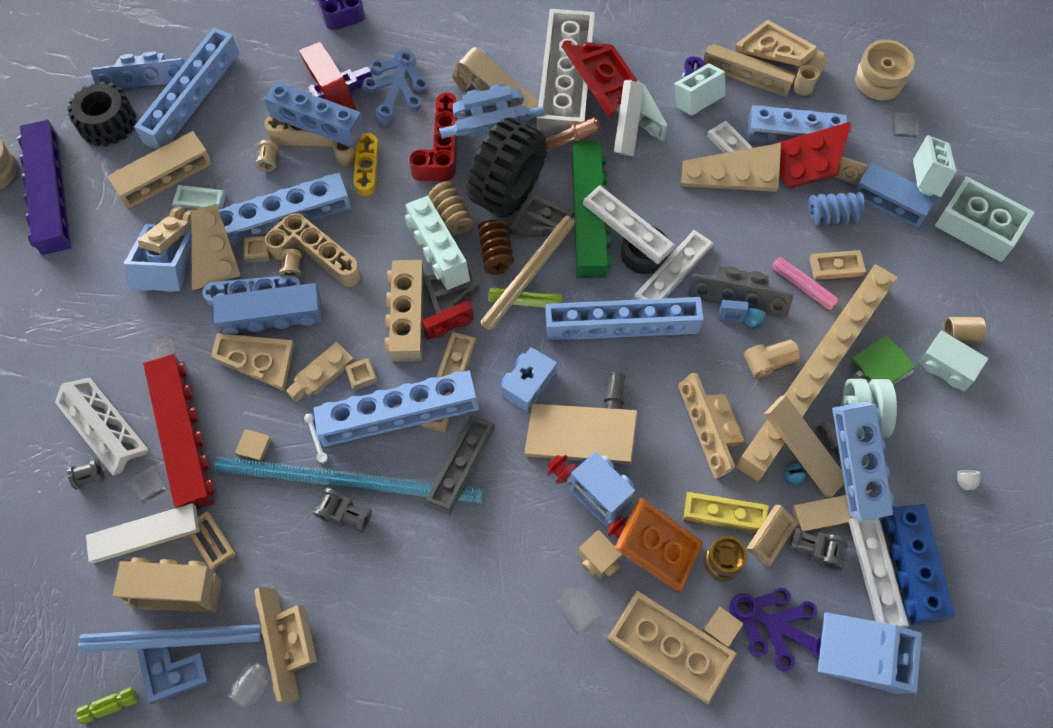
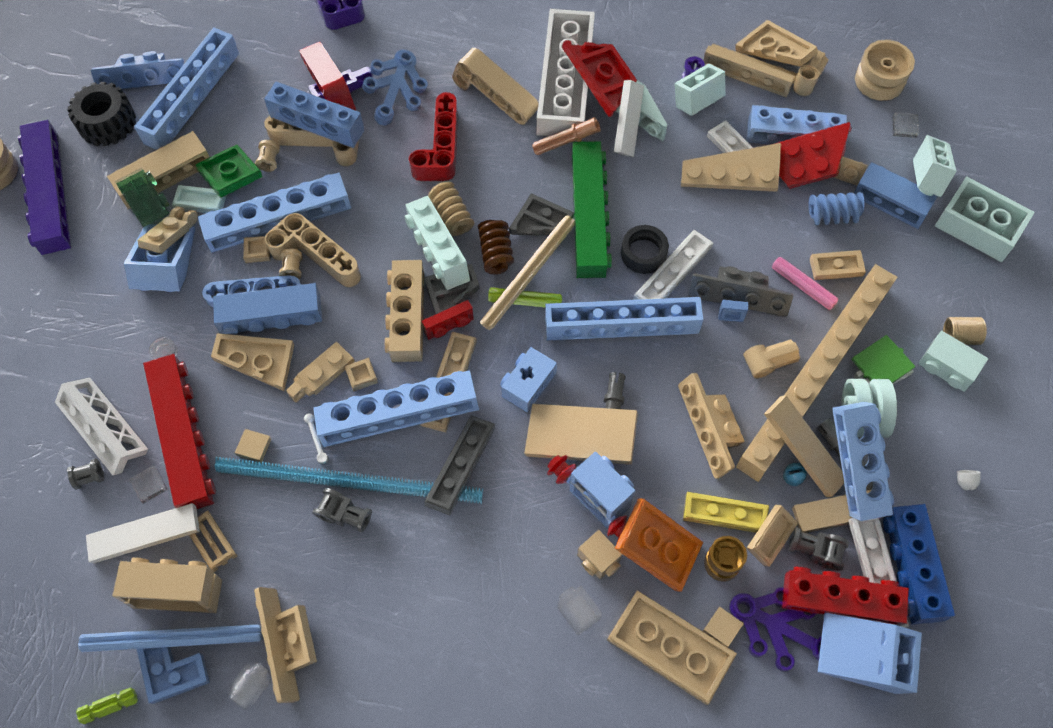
tan wing [191,204,241,290] -> none
yellow beam [353,133,379,196] -> none
light blue piece [440,84,545,139] -> none
black tyre [466,117,548,217] -> none
white tile [583,185,675,264] -> none
dark azure hinge [744,308,766,329] -> none
none -> clear green brick [115,168,170,227]
none -> green tile [195,144,262,198]
none -> red brick [782,567,908,626]

